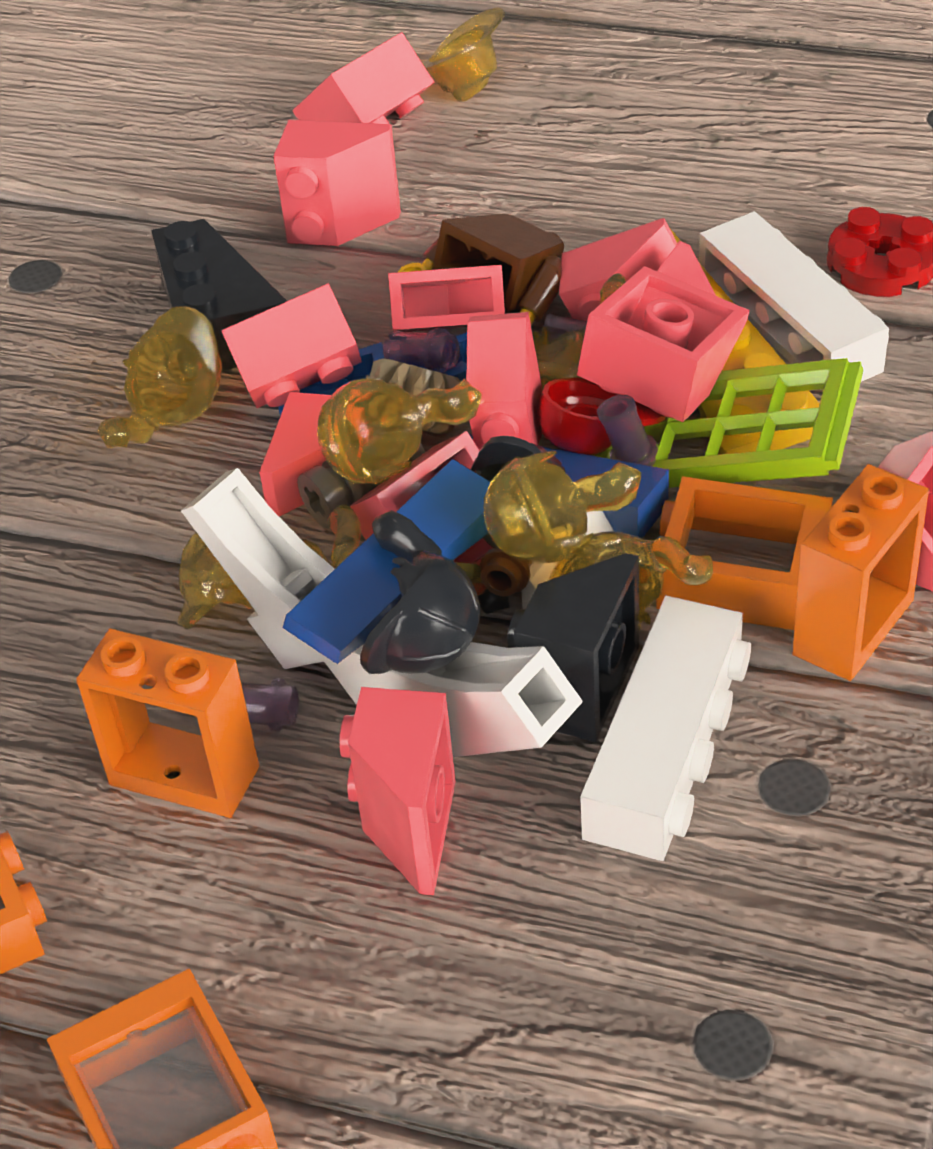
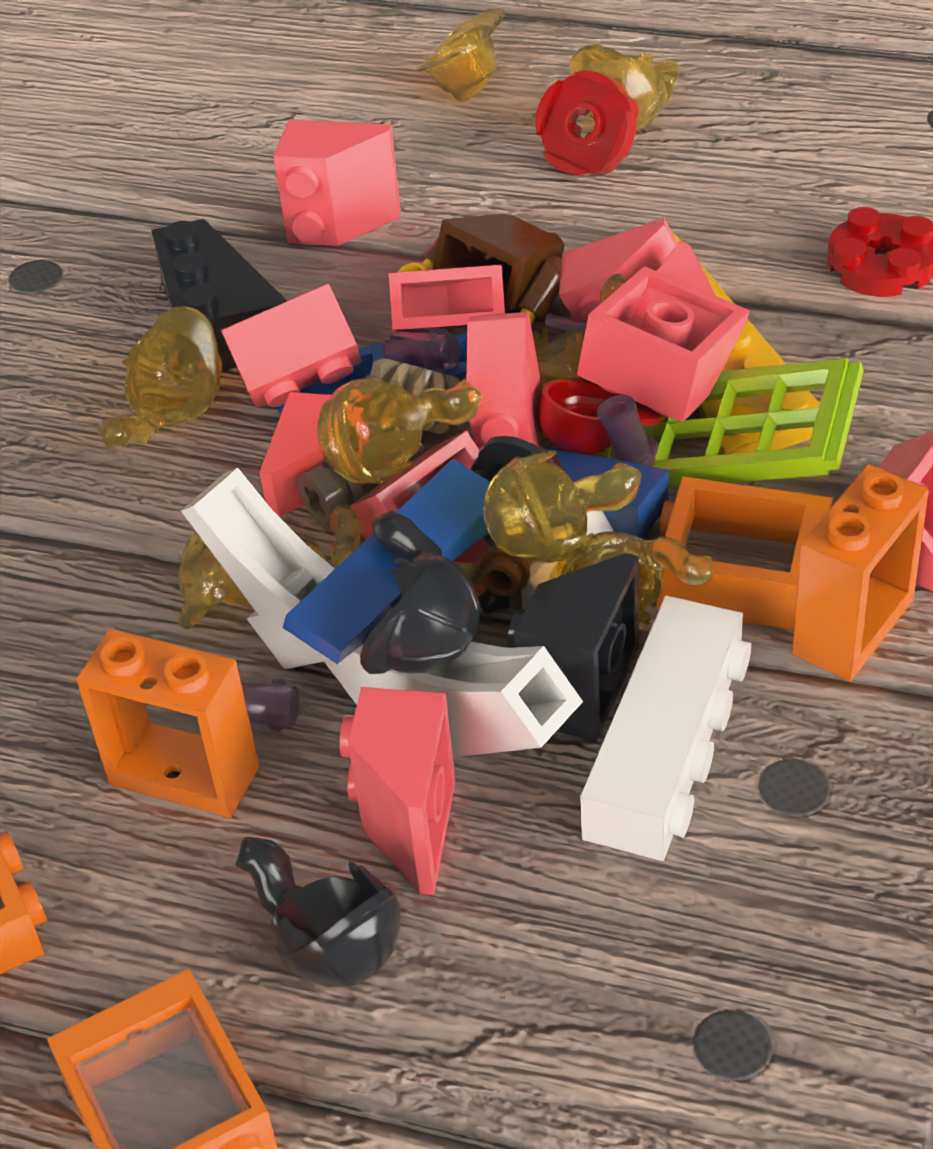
coral slope [292,32,435,124] -> none
white brick [699,211,889,392] -> none
none -> black piece [235,836,400,987]
none -> red plate [535,70,639,176]
none -> clear yellow piece [569,44,680,130]

